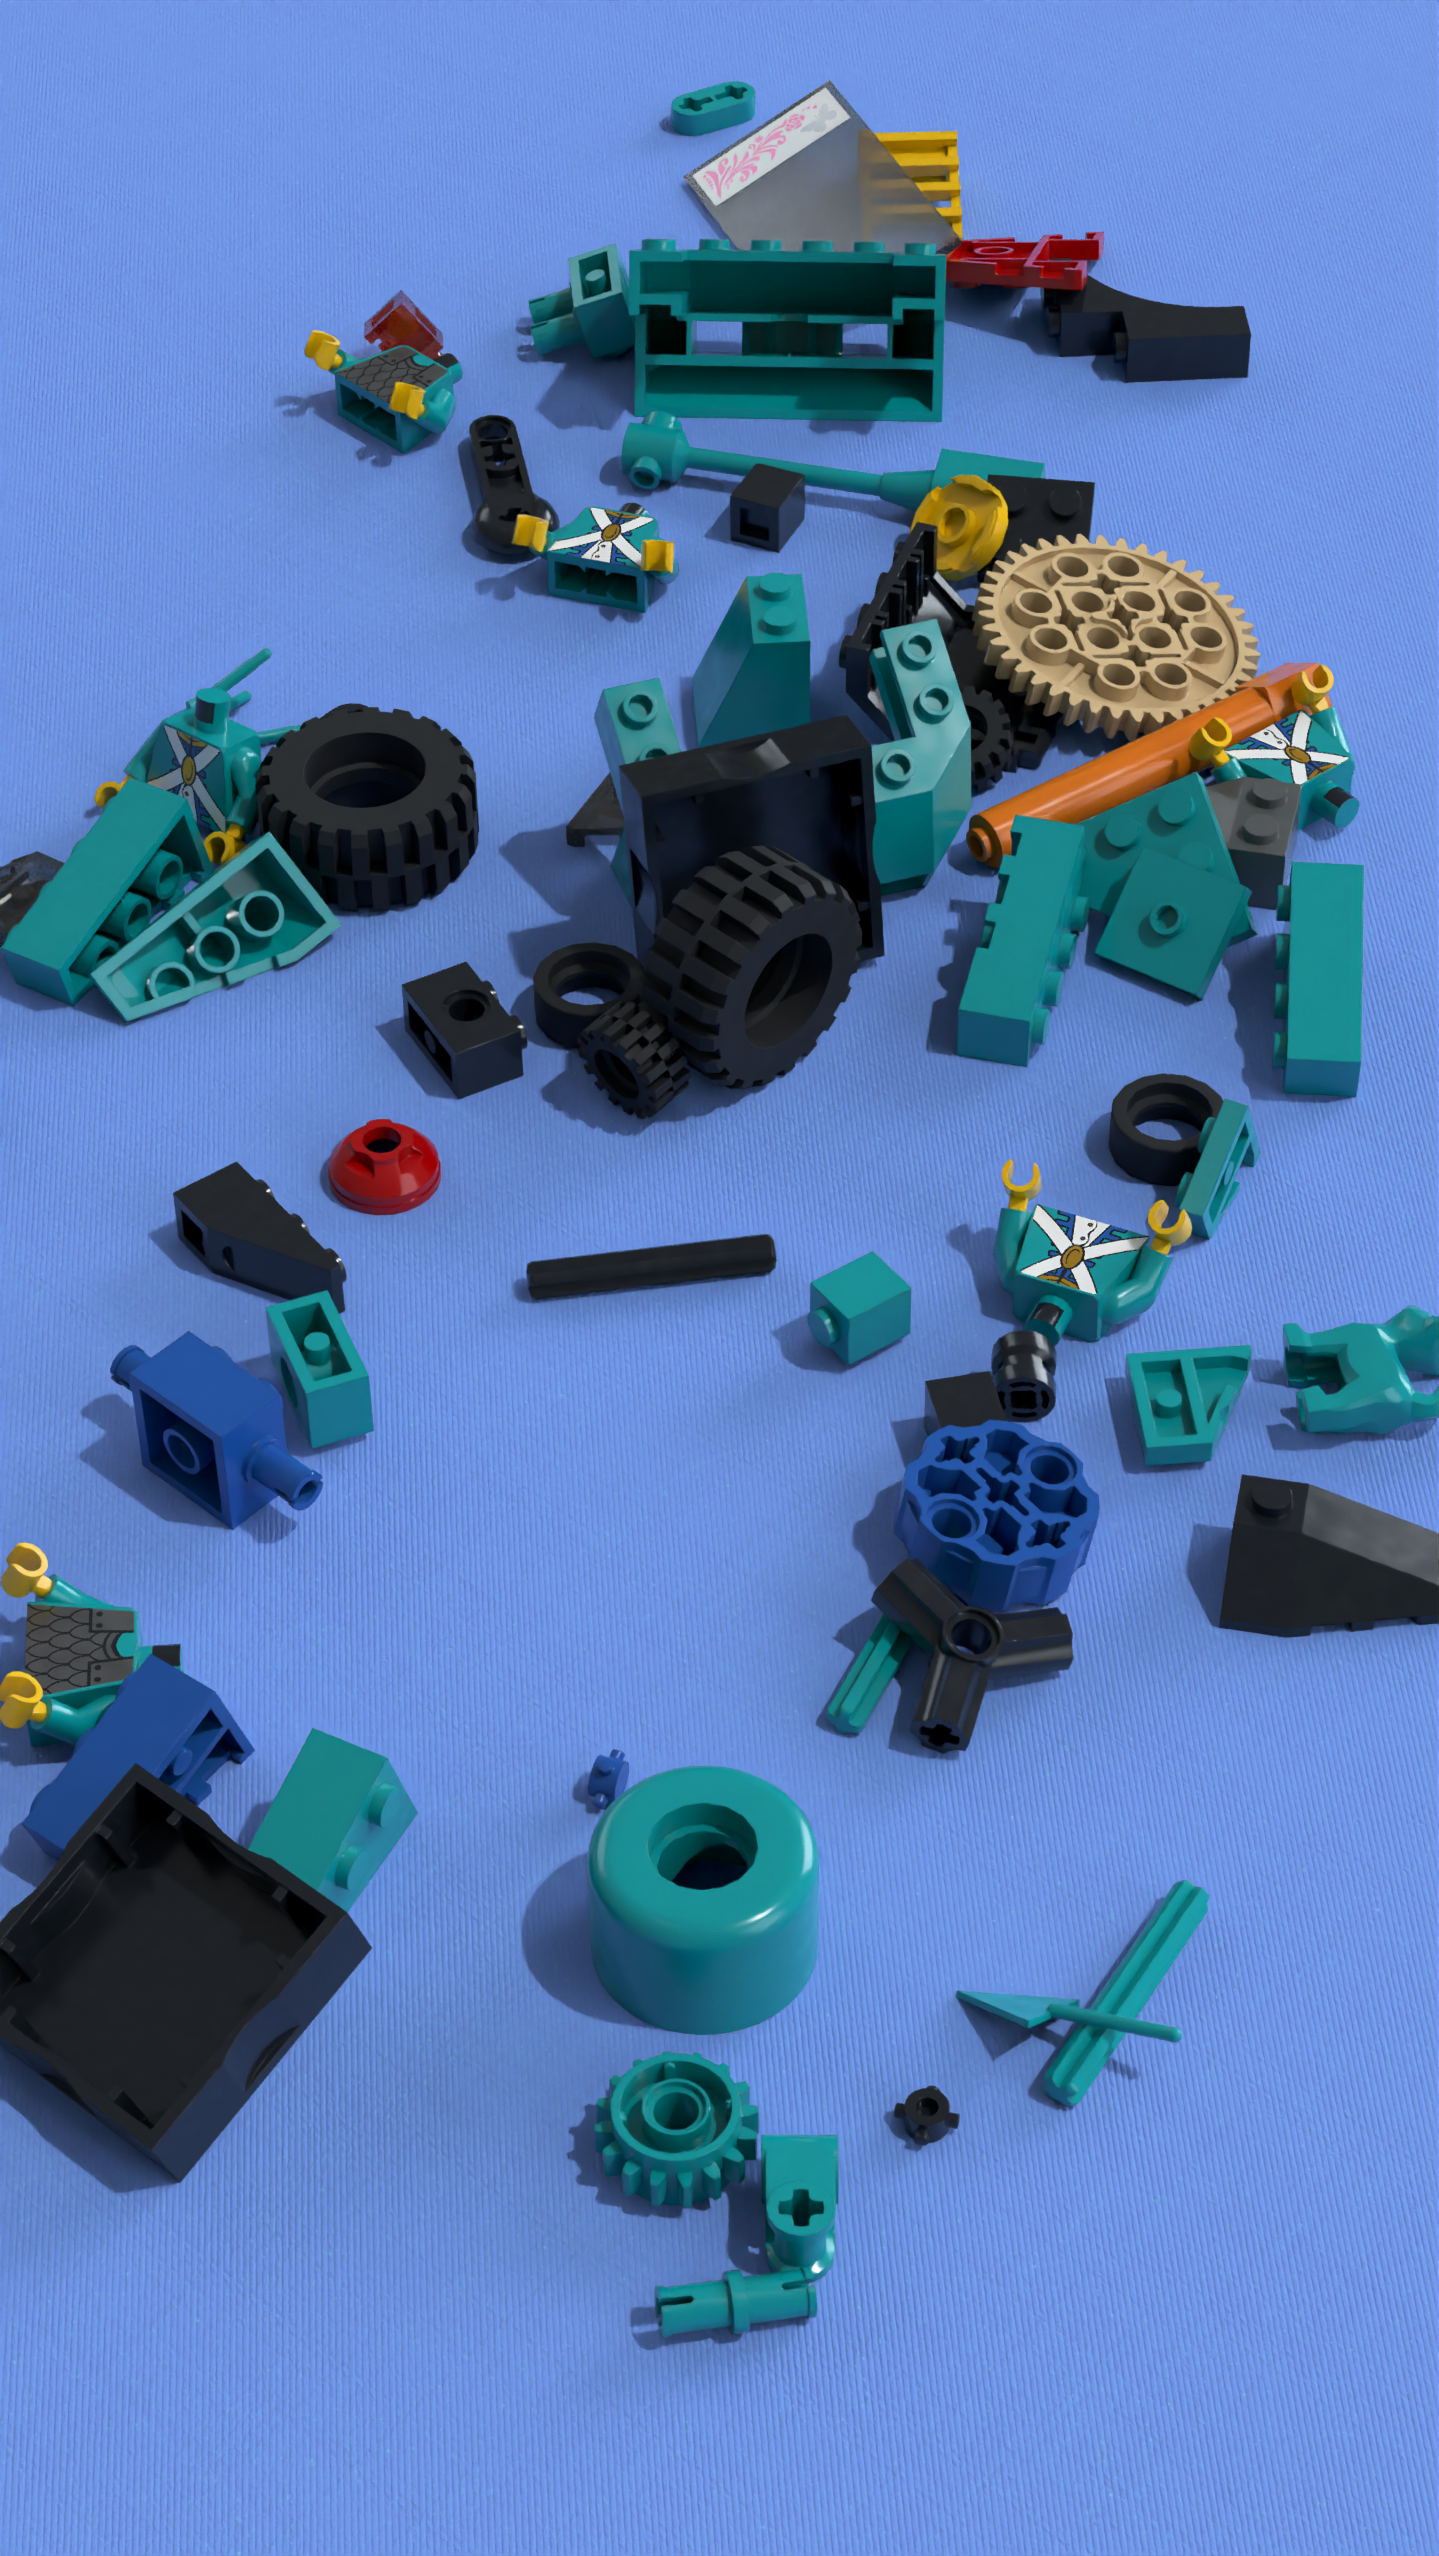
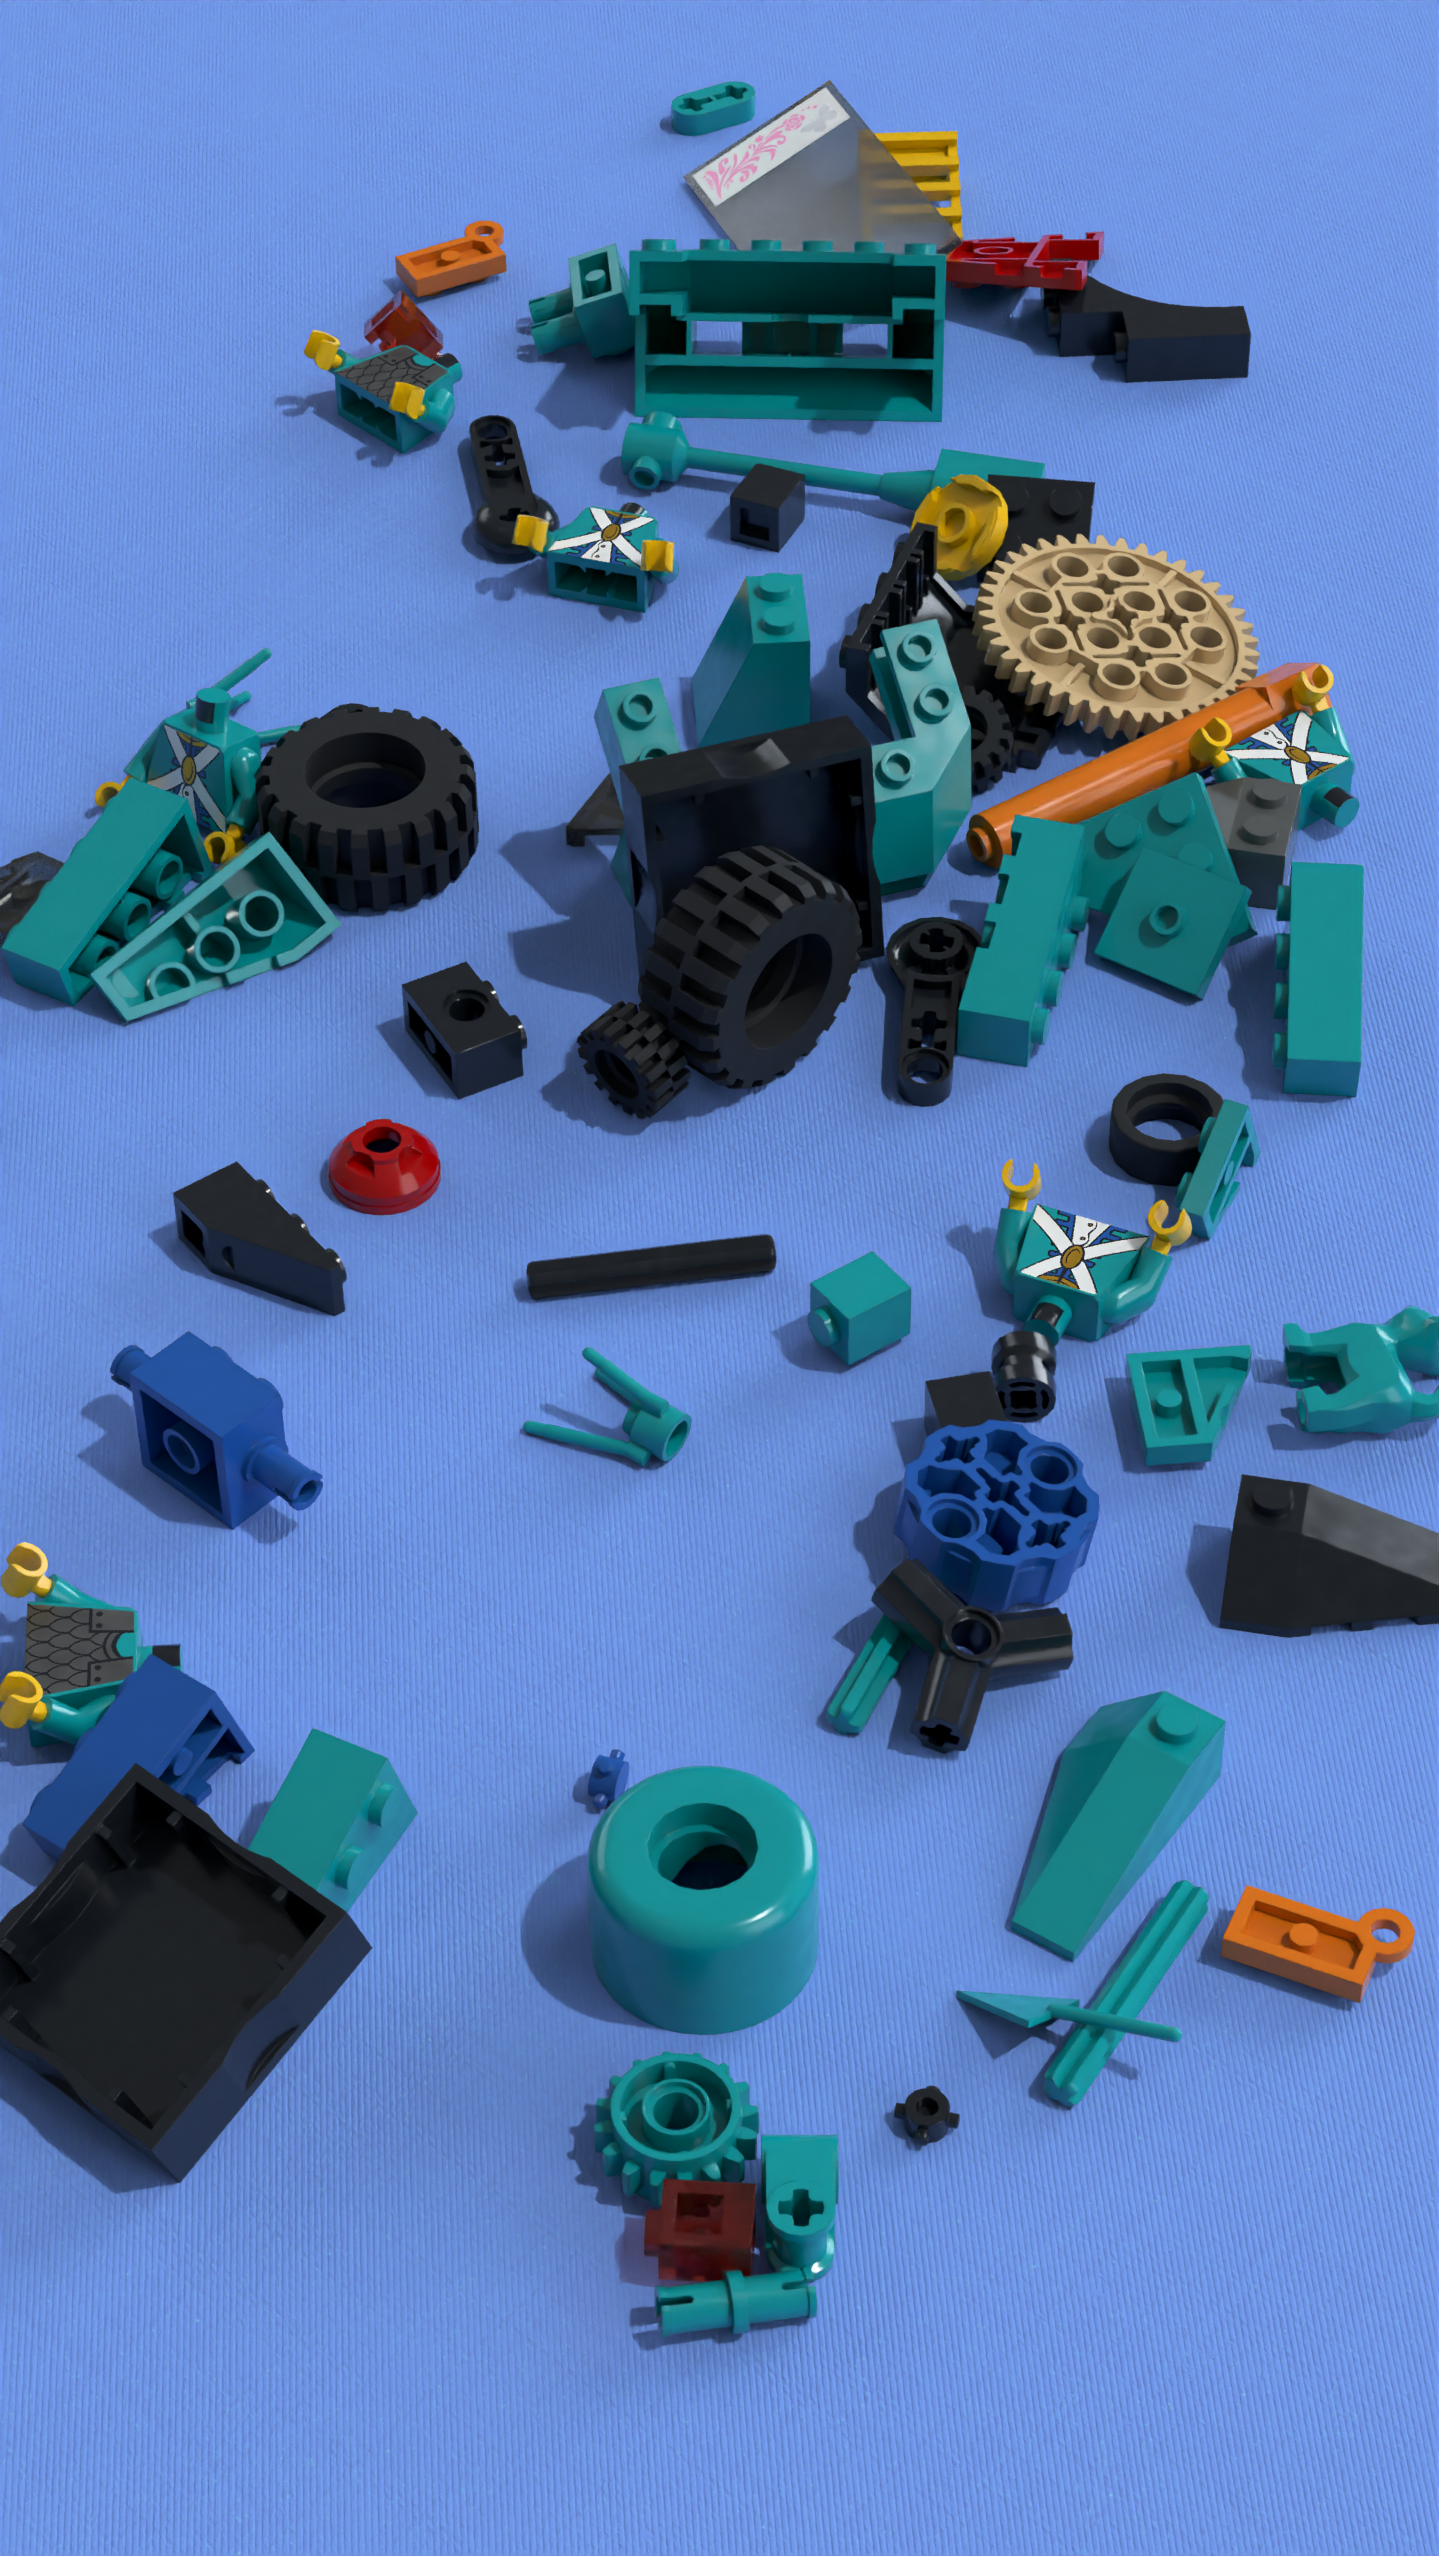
teal brick [265,1290,374,1449] -> none
black tyre [533,942,645,1049] -> none
none -> orange hinge [395,220,507,298]
none -> teal plant [523,1347,692,1466]
none -> clear red brick [644,2179,757,2282]
none -> black beam [886,917,982,1107]
none -> teal wedge [1011,1691,1226,1962]
none -> orange hinge [1221,1885,1415,2003]

